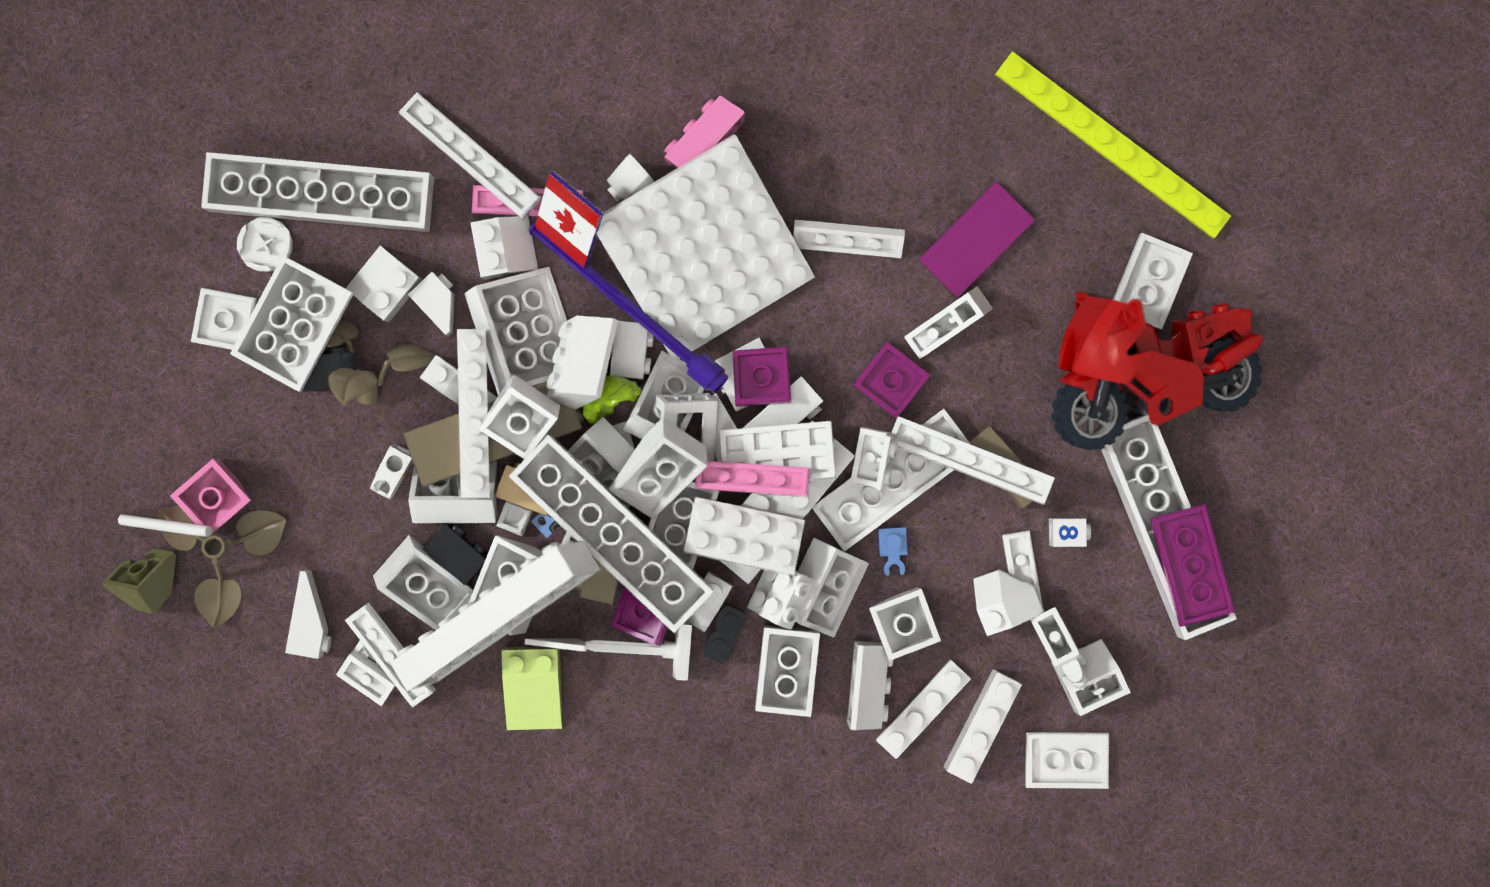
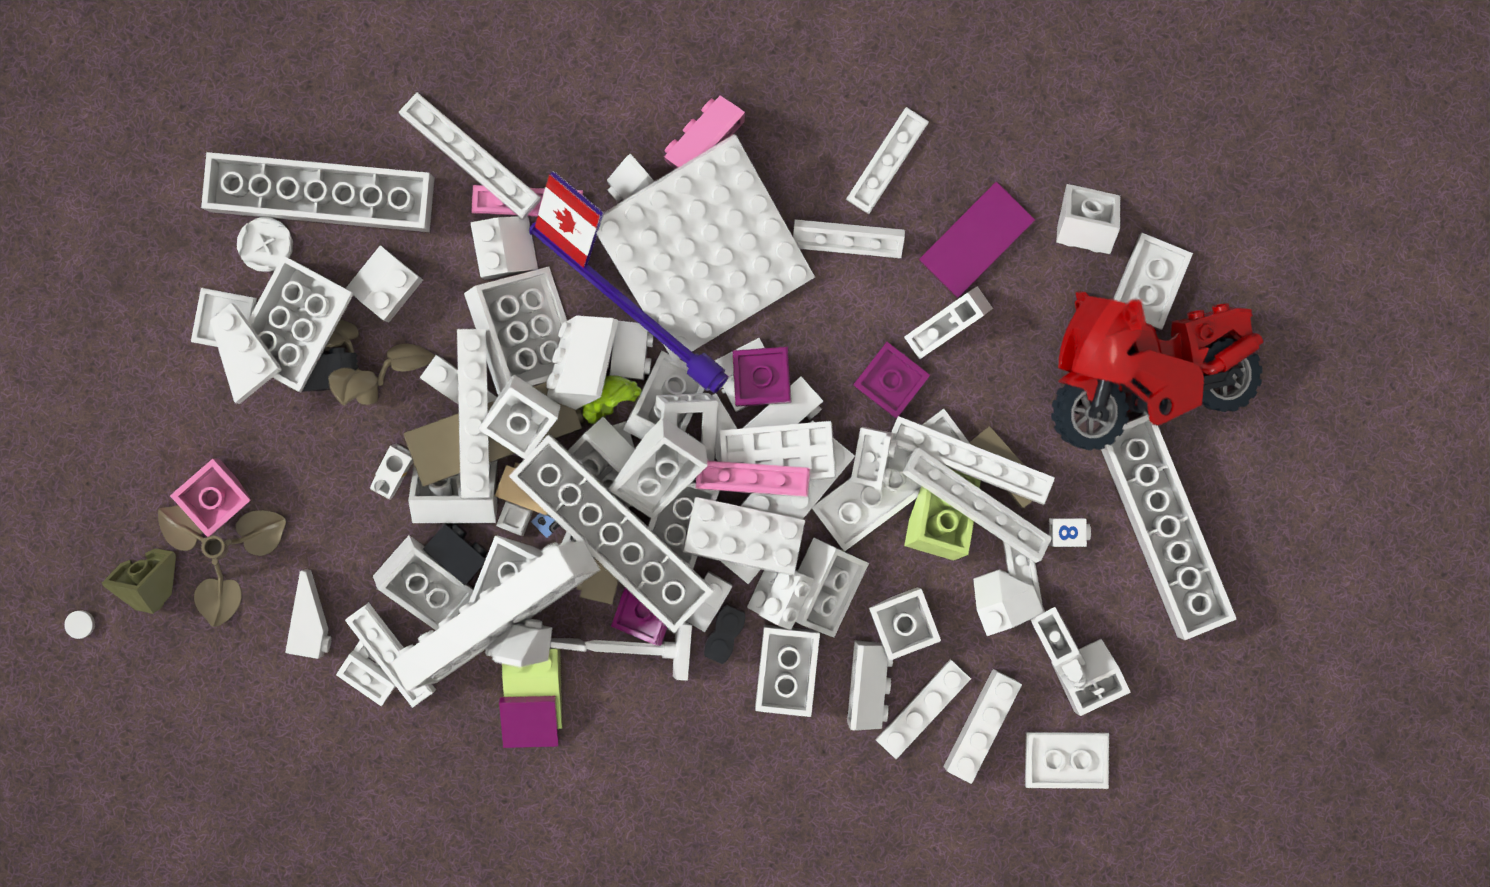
white bar [118,514,213,537] -> none
white slope [408,272,454,336] -> none
medium blue plate [878,527,908,575] -> none
neon yellow plate [995,51,1231,239] -> none
magenta tile [1150,504,1235,627] -> none
none -> white tile [65,610,95,639]
none -> white wing [210,303,282,404]
none -> white slope [485,619,552,667]
none -> magenta tile [499,696,559,748]
none -> white tile [846,107,929,214]
none -> white plate [902,448,1052,563]
none -> yellowish green slope [904,467,981,560]
none -> white slope [1056,184,1120,254]

